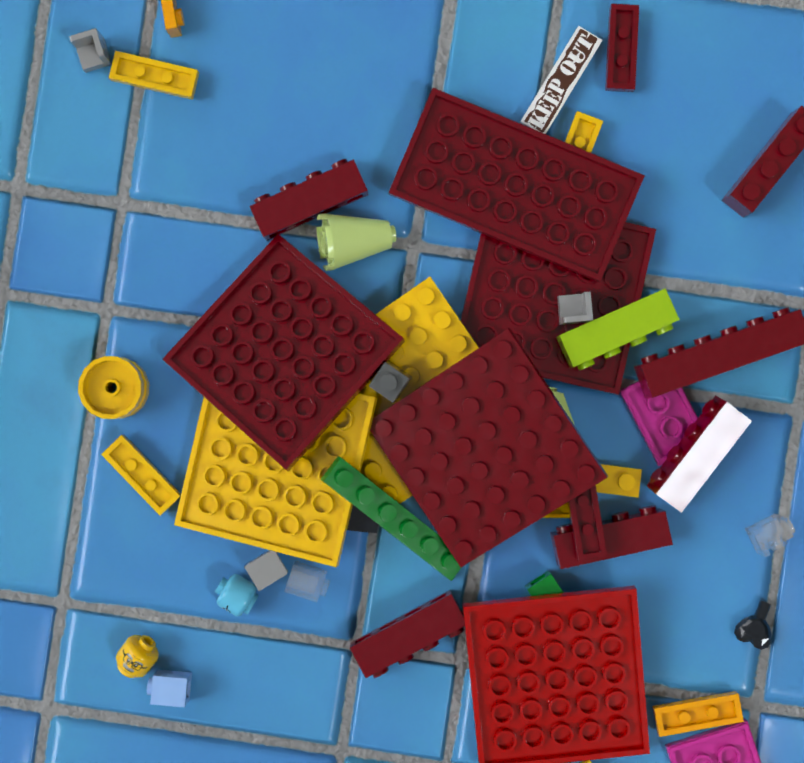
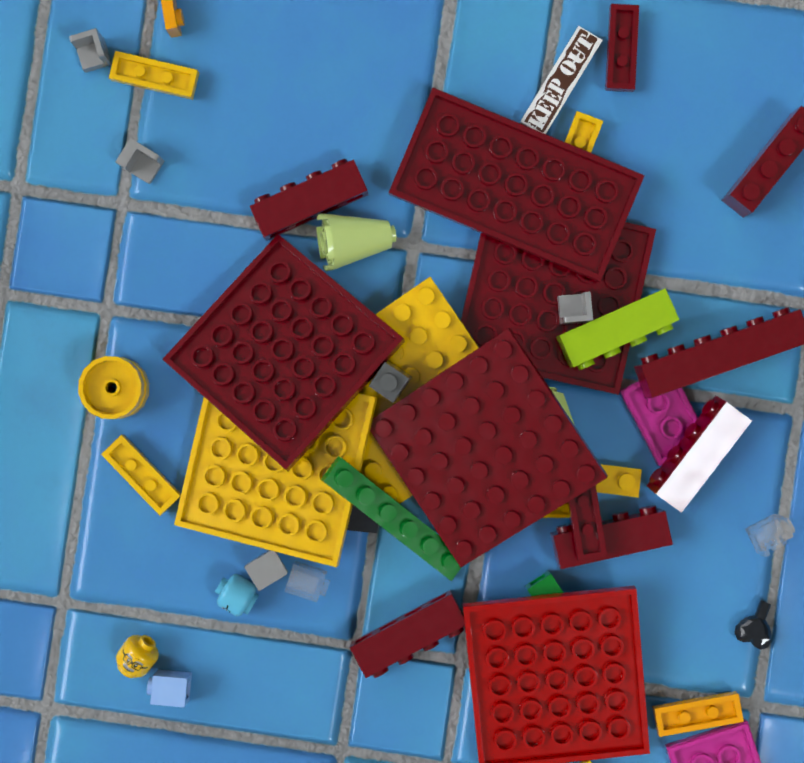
none -> light grey panel [116,138,165,184]

